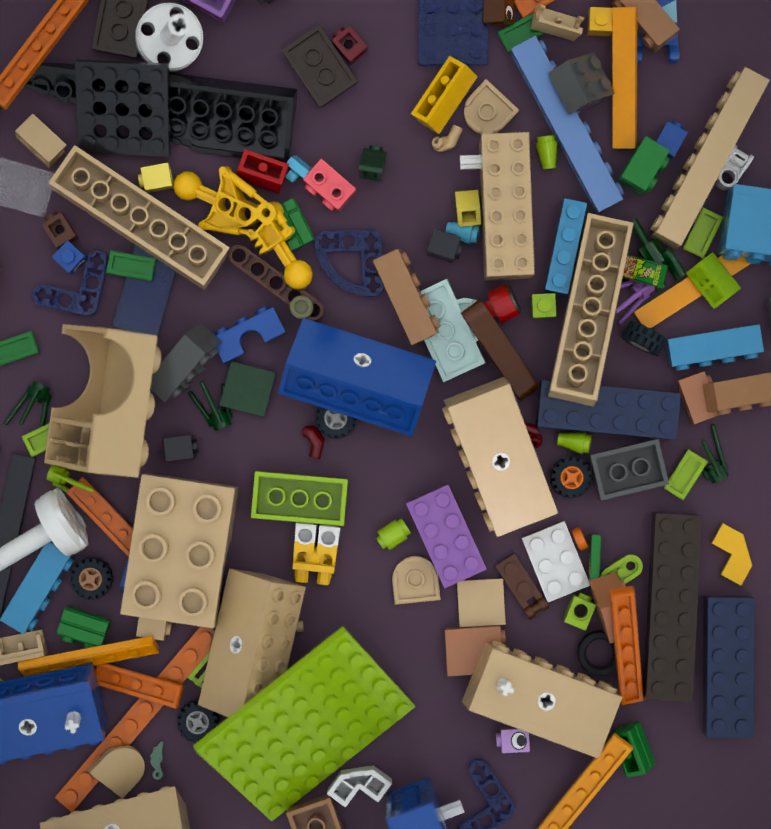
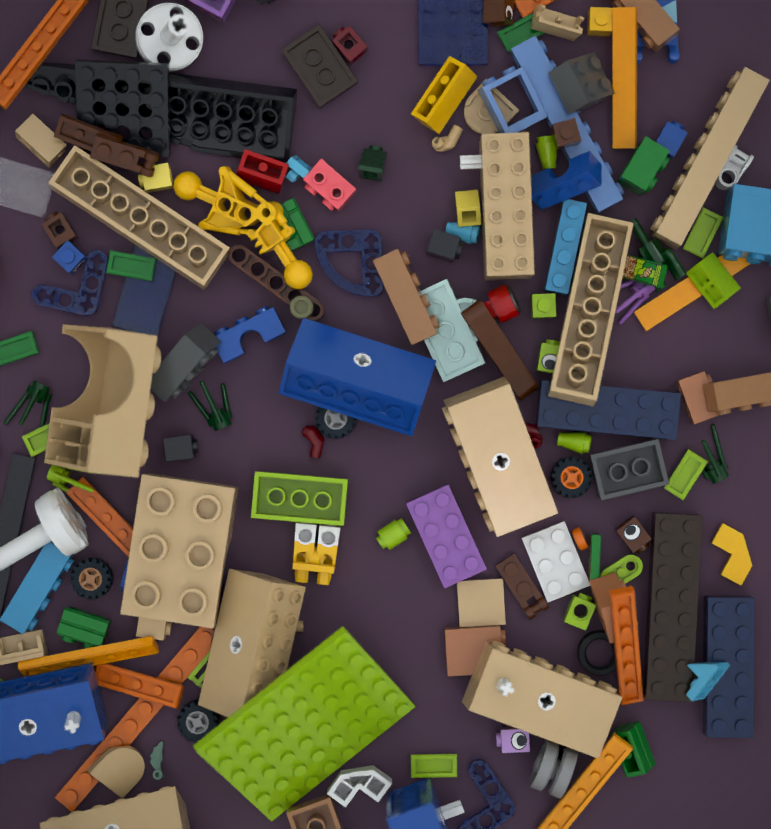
dark green tile [219,361,276,418] -> none
tan tile [392,556,441,605] -> none
black wheel [621,321,666,356] -> none
dark azure brick [665,324,764,371] -> none
none -> reddish brown plate [54,113,123,151]
none -> reddish brown plate [90,134,159,177]
none -> lime tile [411,754,457,778]
none -> medium blue window [478,66,548,133]
none -> light grey wheel [529,739,578,799]
none -> blue arch [531,151,602,210]
none -> lime brick [536,339,559,374]
none -> reddish brown brick [550,118,581,151]
none -> reddish brown brick [614,516,652,553]
none -> medium azure slope [686,662,730,701]

